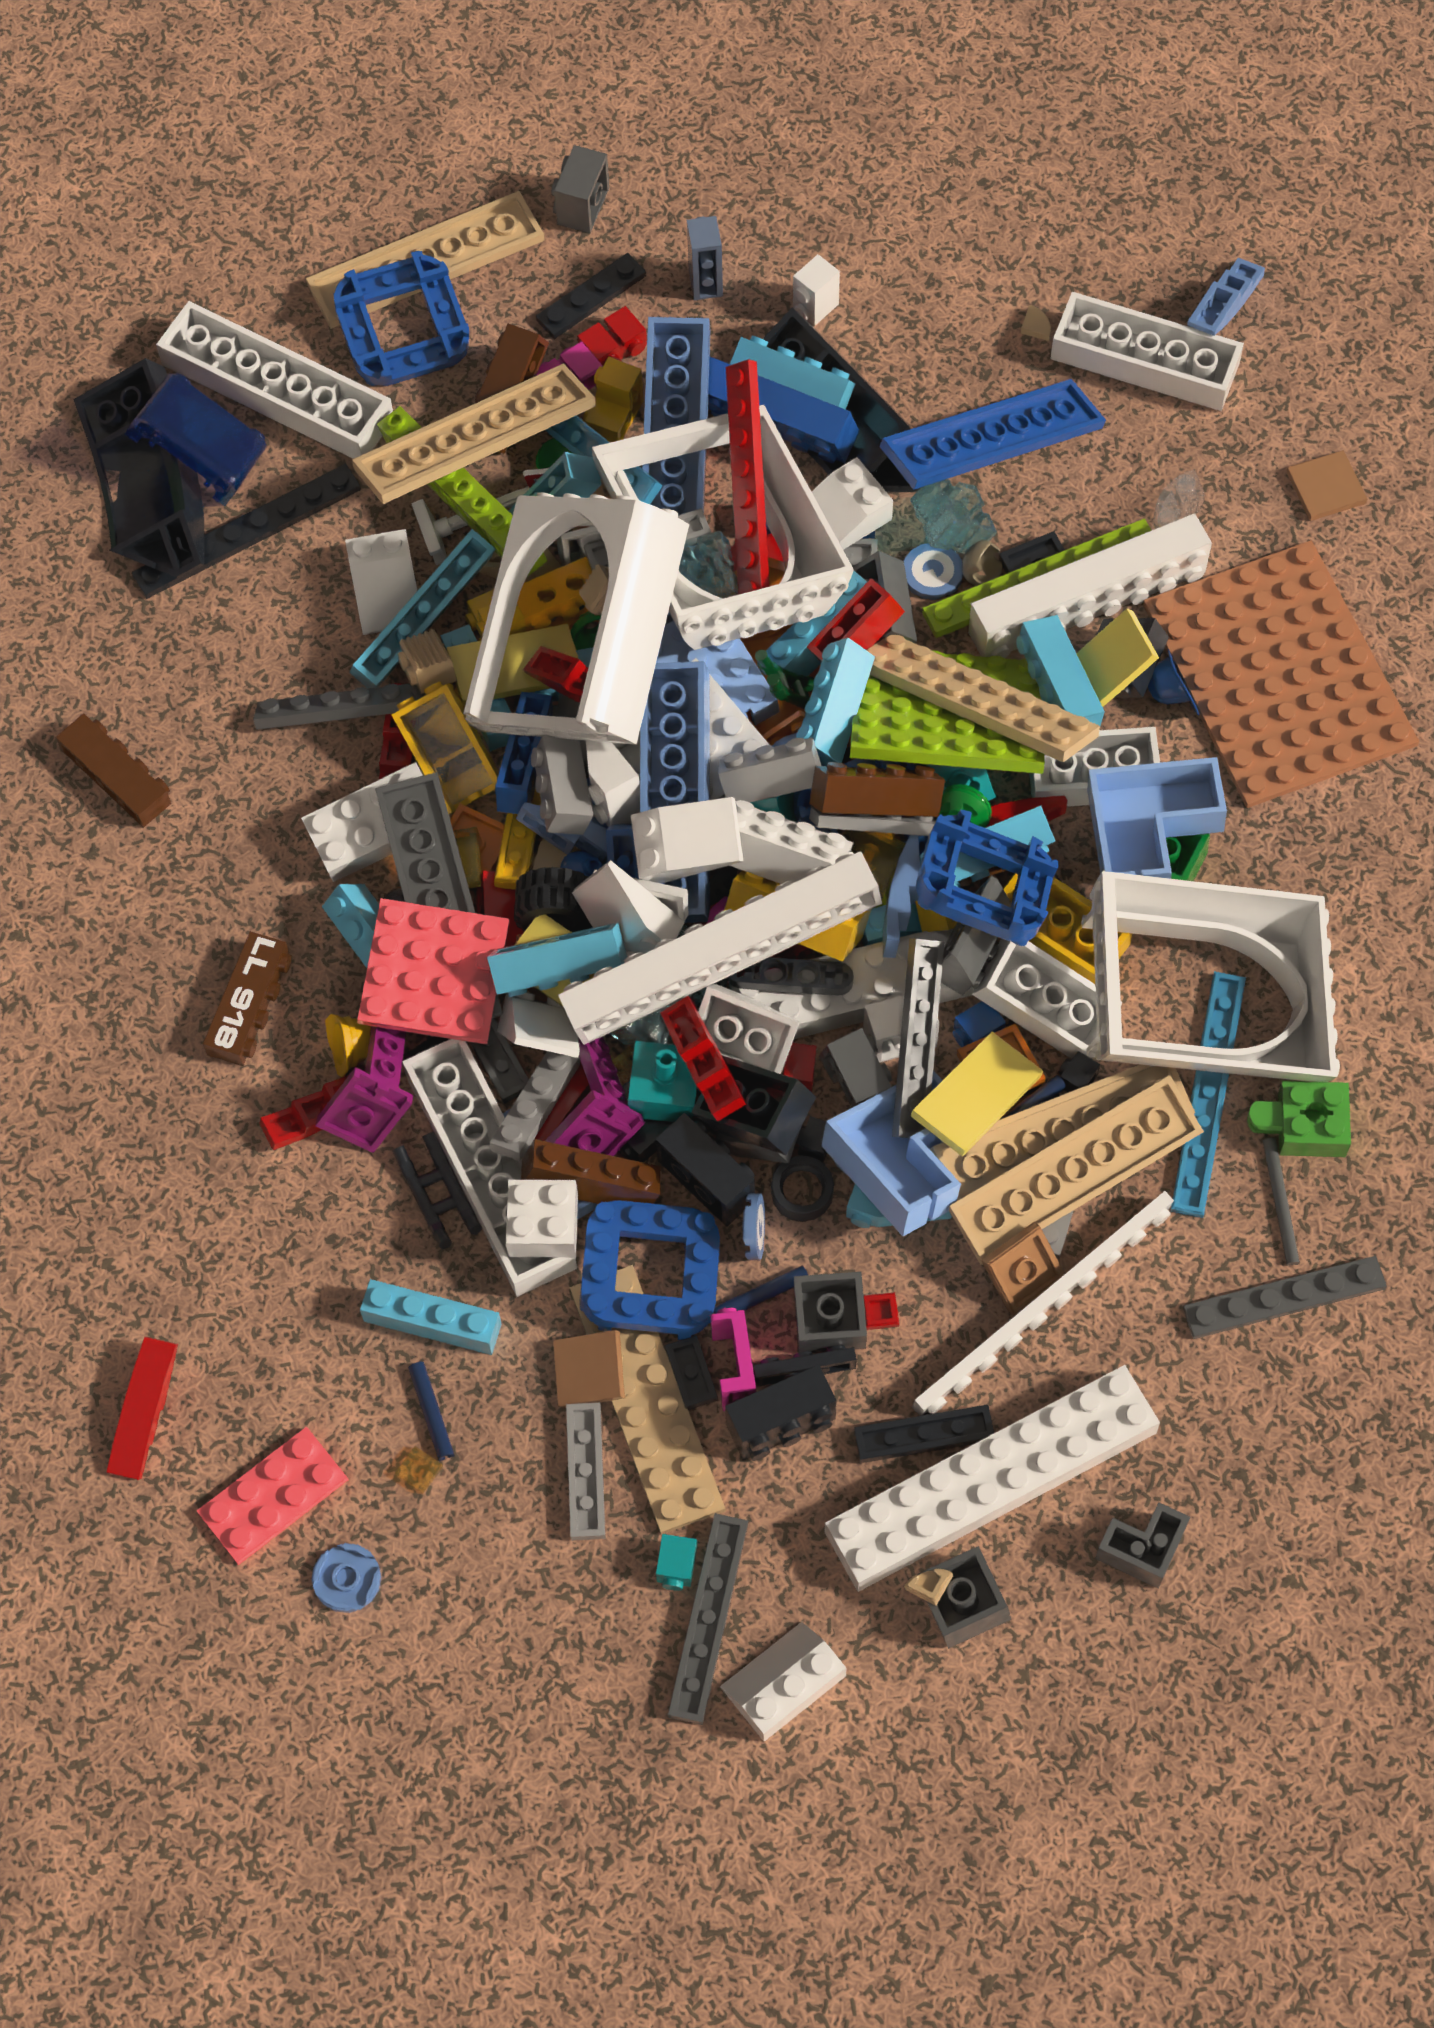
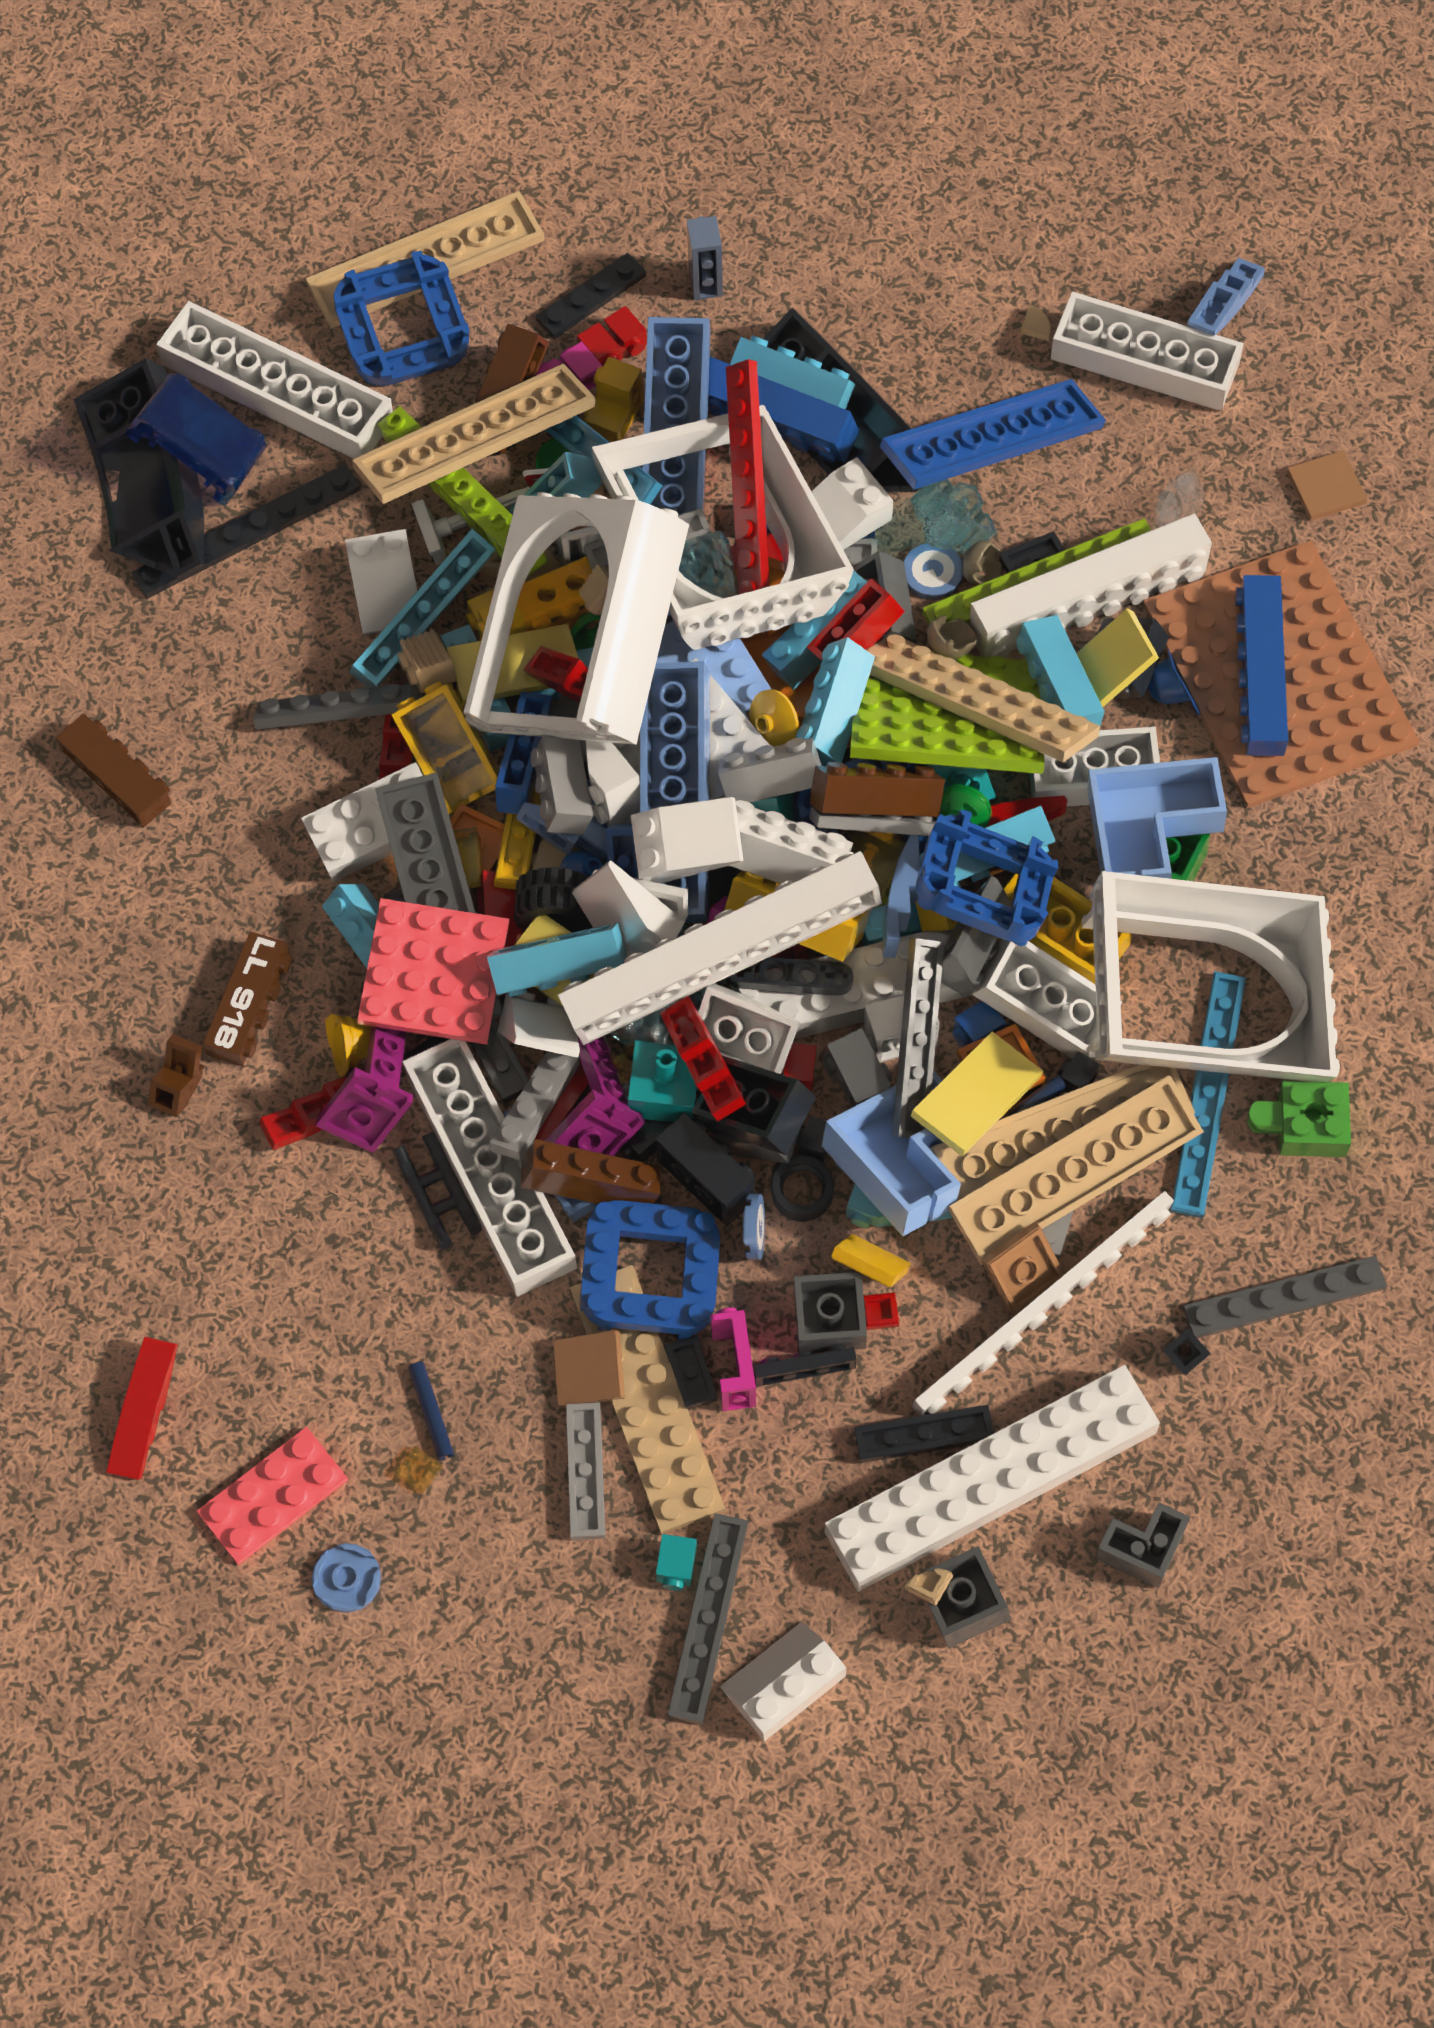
medium azure brick [360,1279,502,1355] -> none
white brick [506,1180,578,1258] -> none
dark grey brick [551,145,610,233] -> none
dark blue piece [714,1265,808,1314] -> none
black brick [725,1365,837,1461] -> none
dark green piece [755,650,814,710] -> none
white brick [793,254,840,326] -> none
dark grey bar [1263,1138,1300,1266] -> none
none -> reddish brown brick [147,1034,204,1117]
none -> yellow dish [749,689,799,747]
none -> yellow tile [831,1234,911,1287]
none -> dark tan hair [927,615,977,660]
none -> black plate [1160,1326,1211,1376]
none -> blue brick [1235,575,1288,756]

